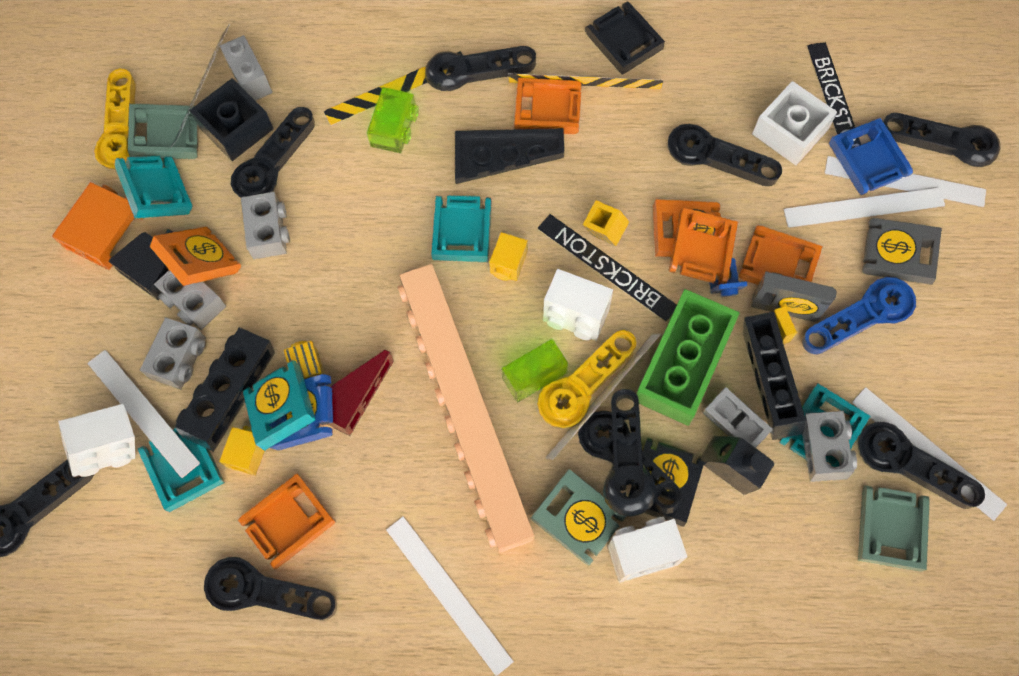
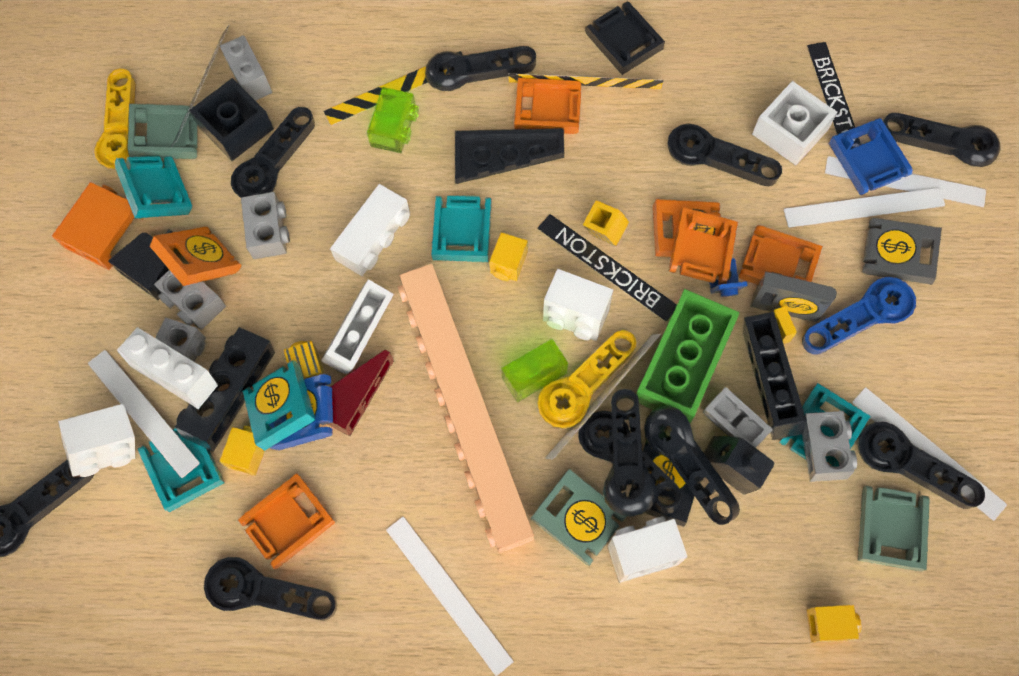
none -> white brick [117,327,218,409]
none -> white brick [321,279,394,375]
none -> white brick [330,184,410,276]
none -> black beam [644,405,740,525]
none -> yellow brick [806,605,862,643]

